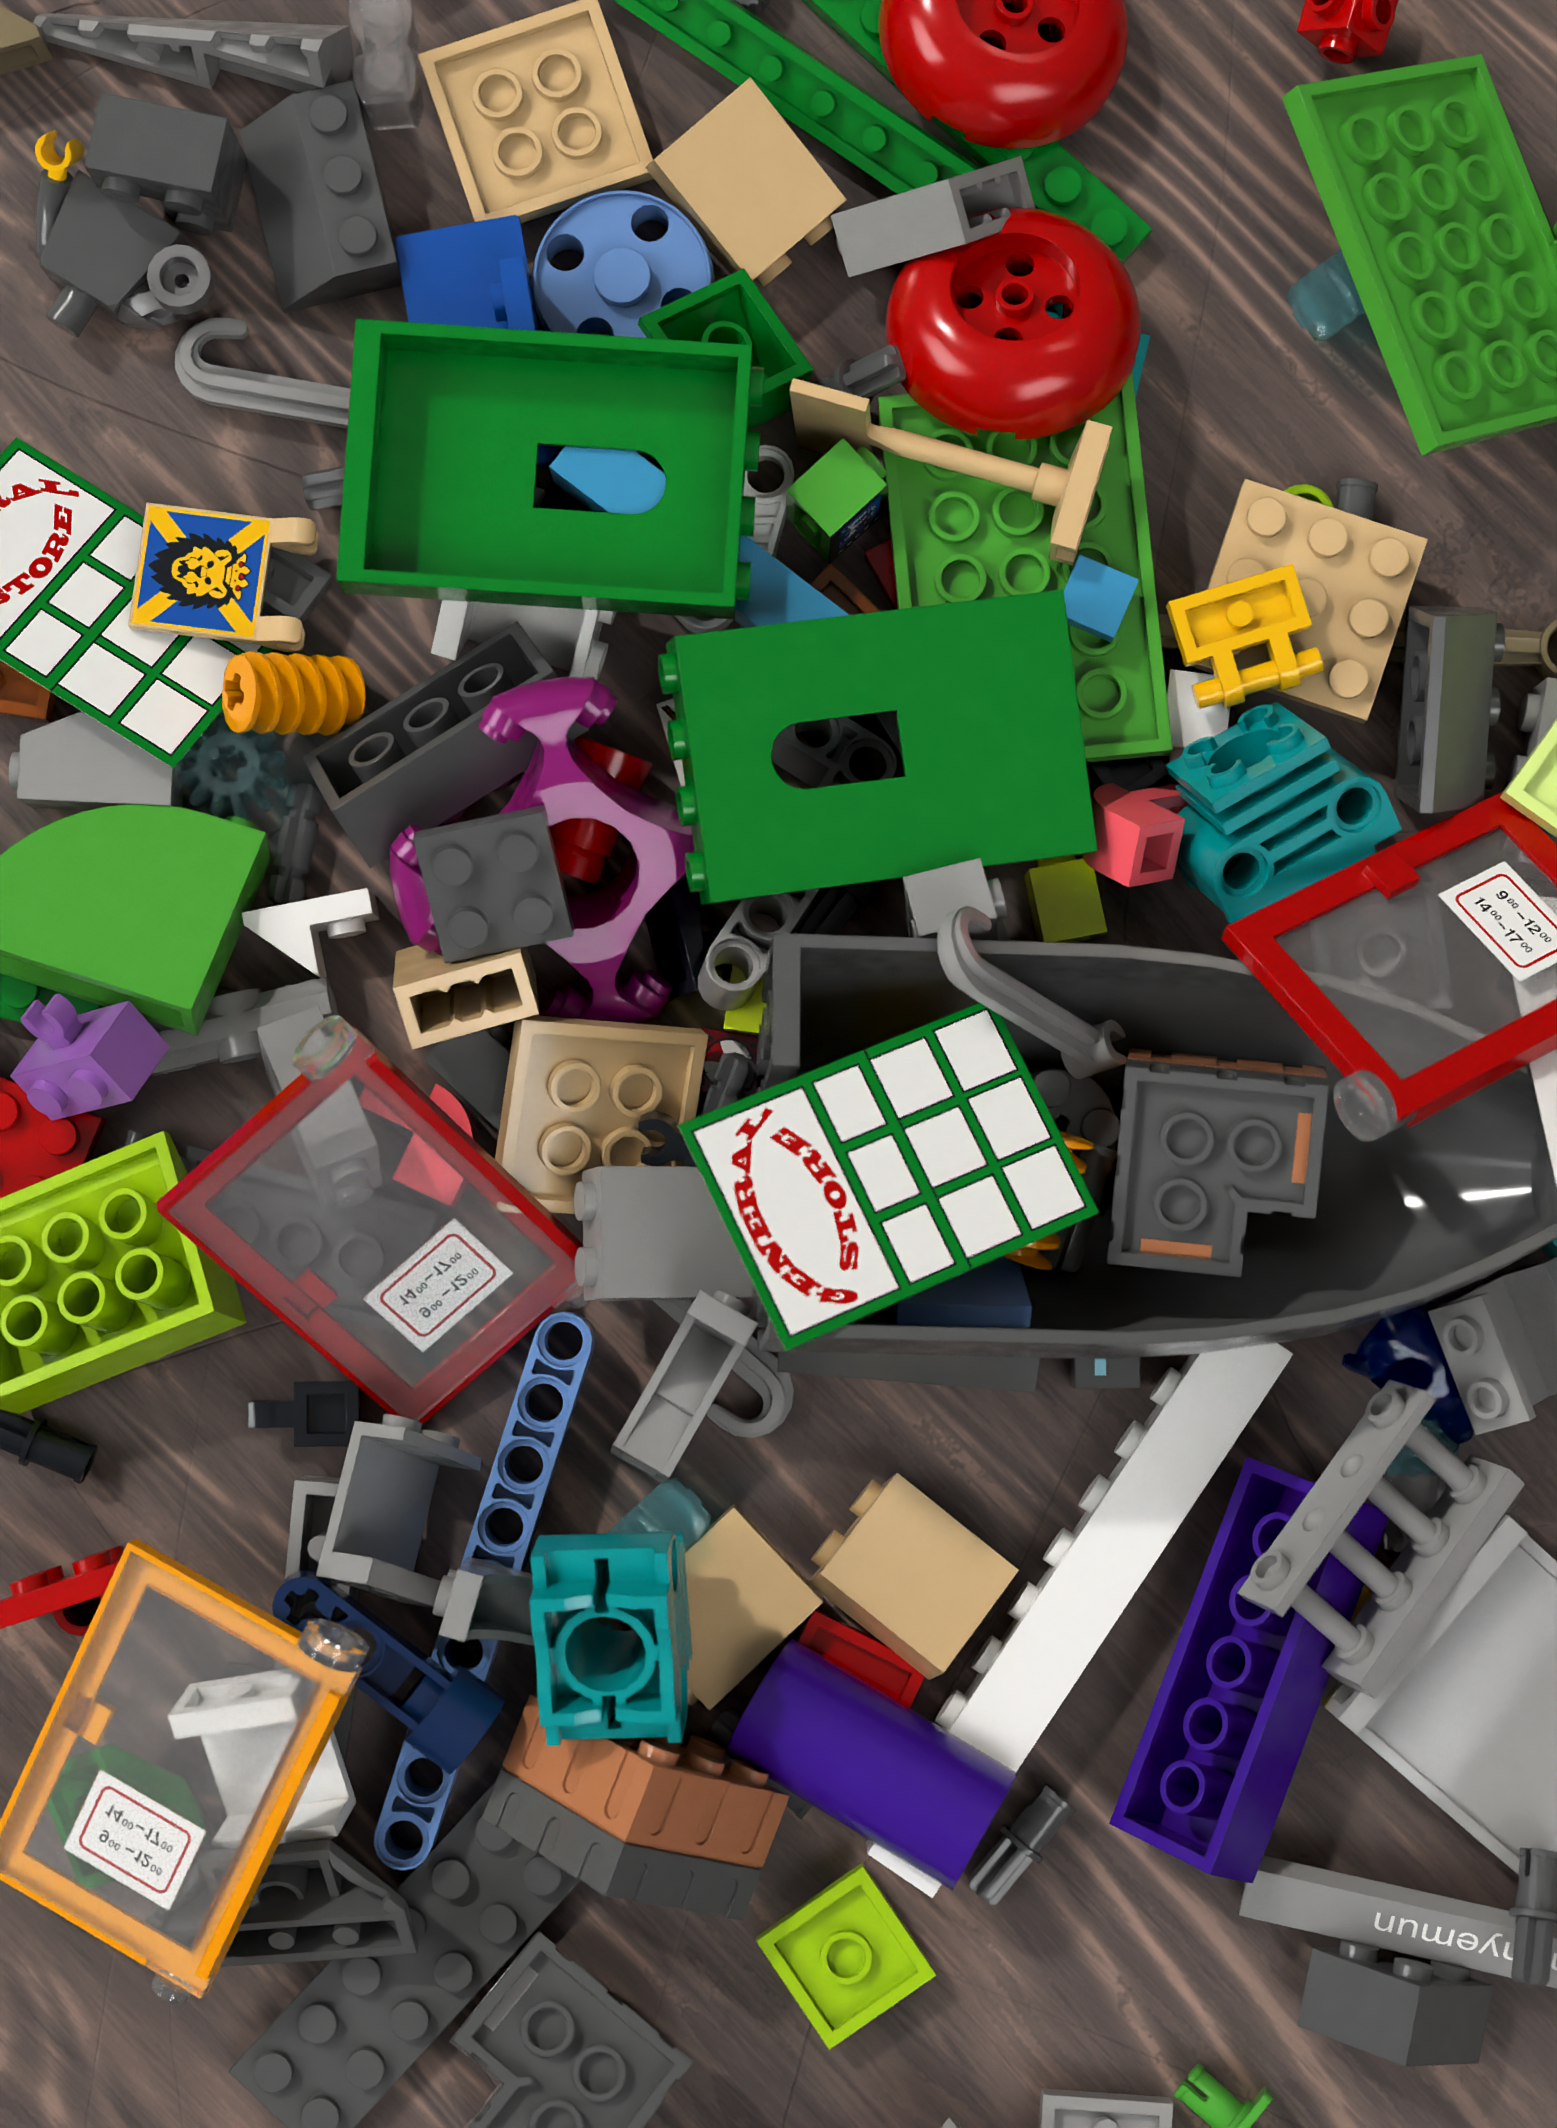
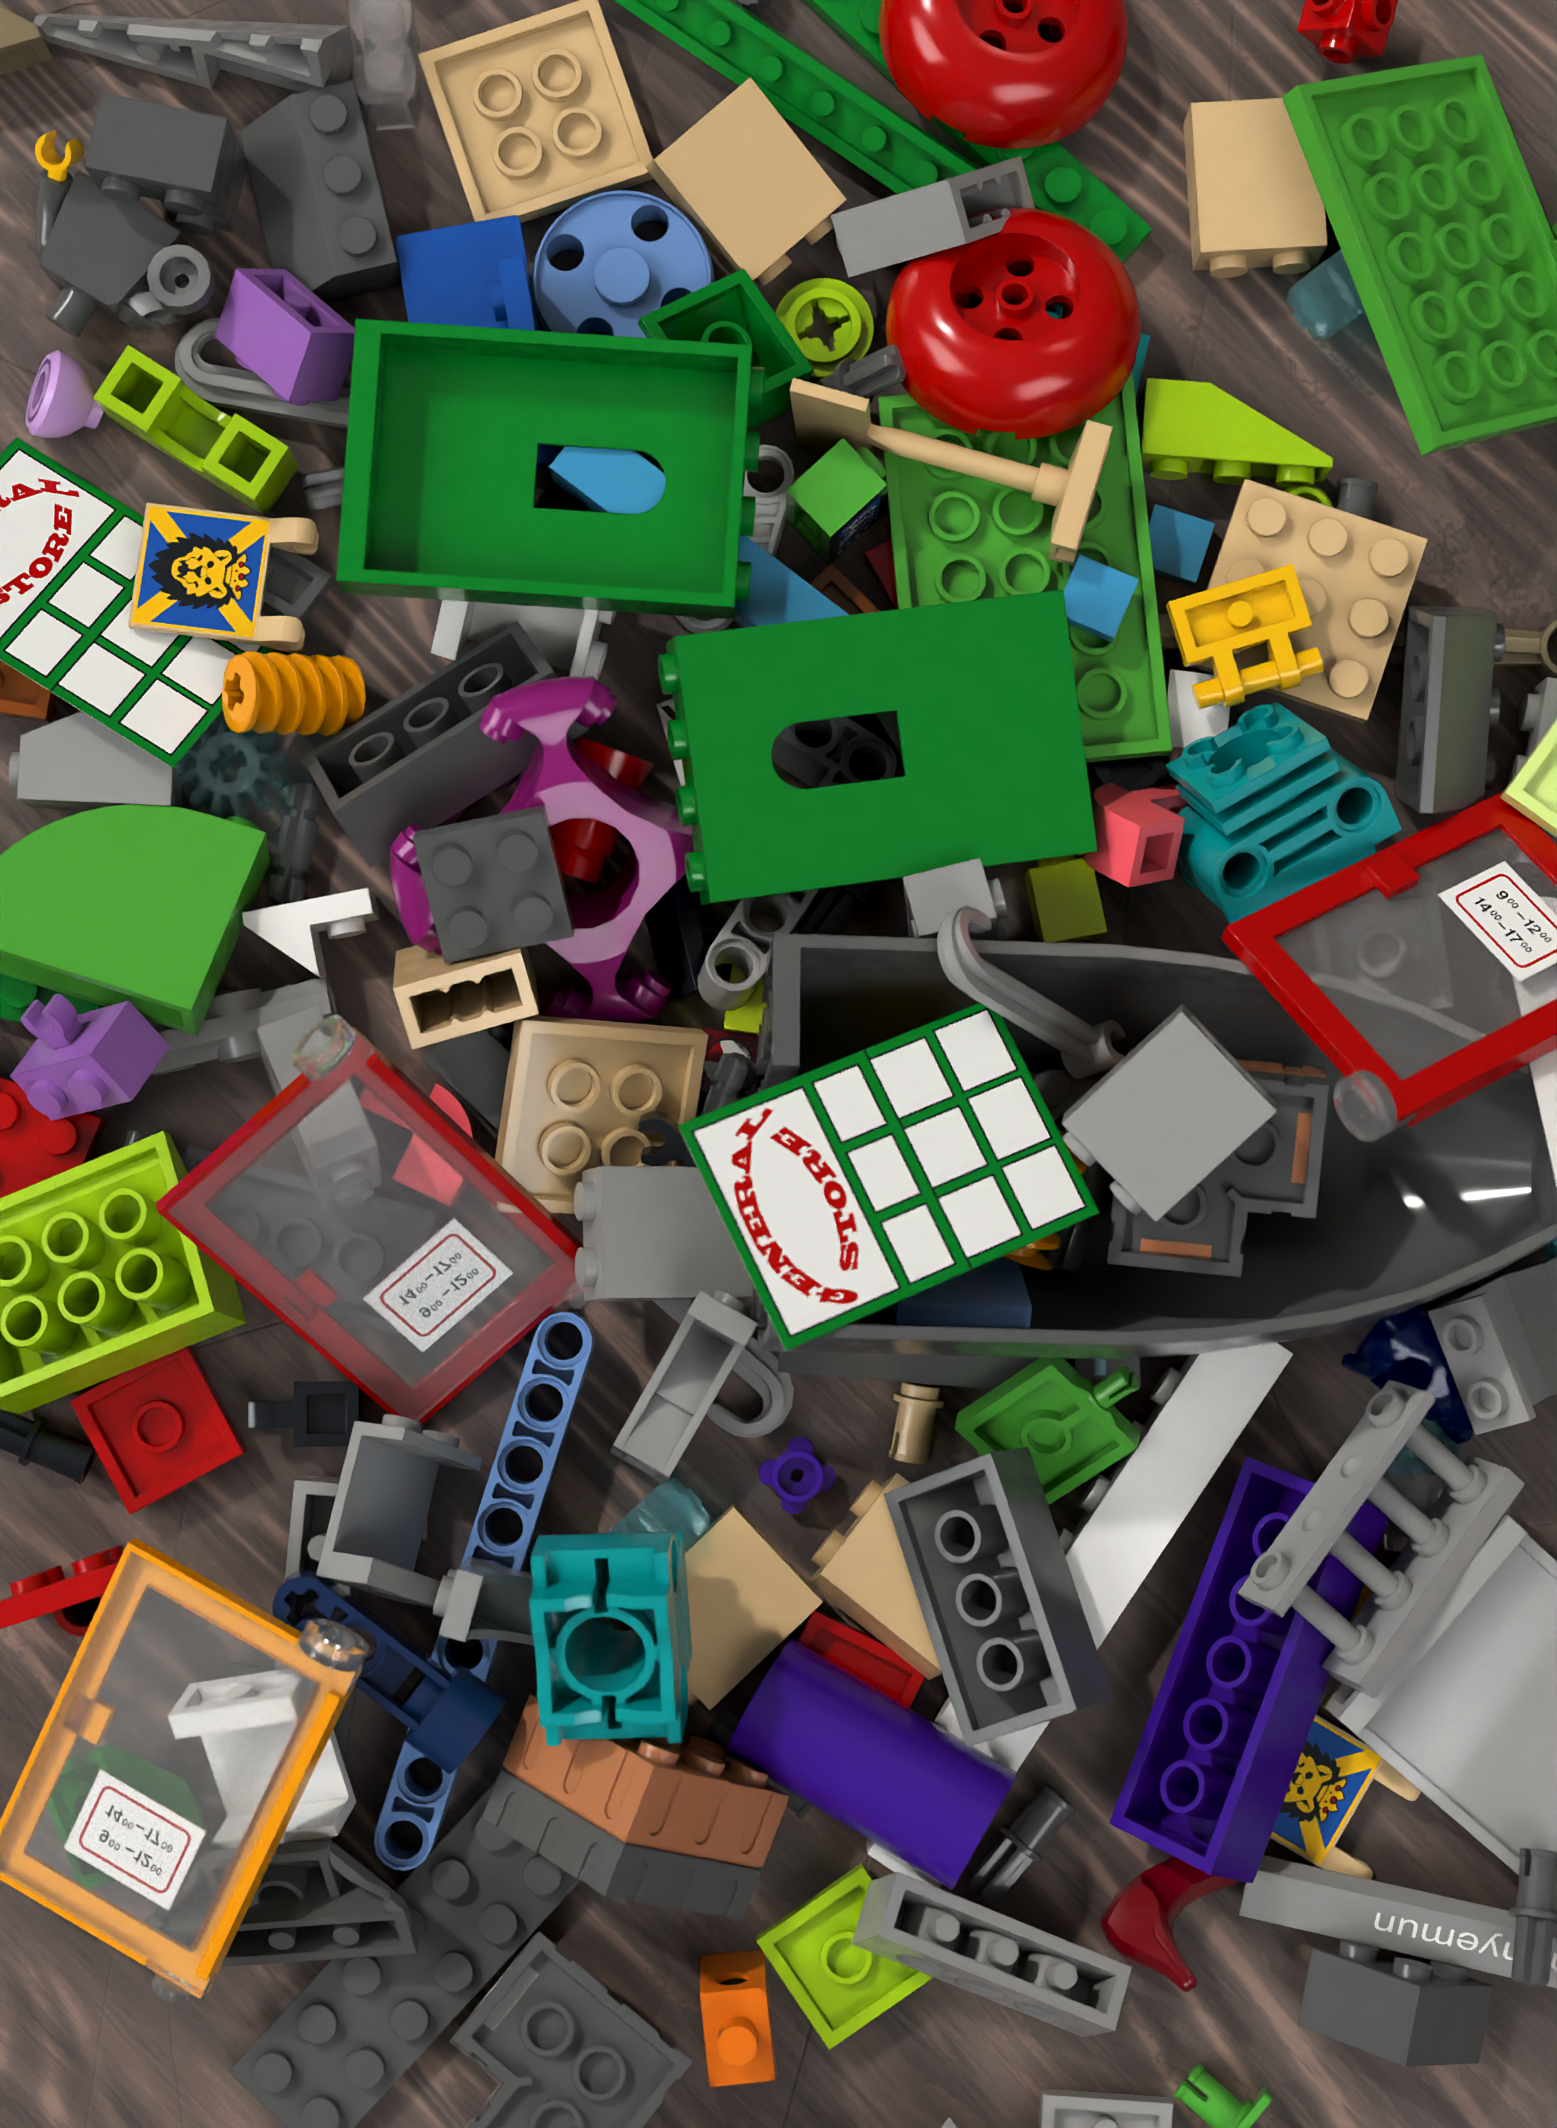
none -> lavender brick [25,350,103,438]
none -> red plate [70,1346,247,1515]
none -> lime arch [93,345,300,517]
none -> medium lavender brick [214,268,355,406]
none -> orange torso [700,1948,777,2087]
none -> dark purple plate [759,1437,835,1514]
none -> lime gear [775,278,874,380]
none -> light grey brick [851,1872,1132,2038]
none -> dark grey slope [884,1447,1113,1748]
none -> tan pin [888,1382,944,1464]
none -> bright green plate [955,1358,1140,1505]
none -> light grey brick [1061,1003,1277,1222]
none -> dark red animal [1100,1850,1268,1993]
none -> lime slope [1138,378,1333,489]
none -> dark azure tile [1148,504,1215,587]
none -> tan brick [1183,98,1327,278]
none -> flag [1270,1714,1421,1880]

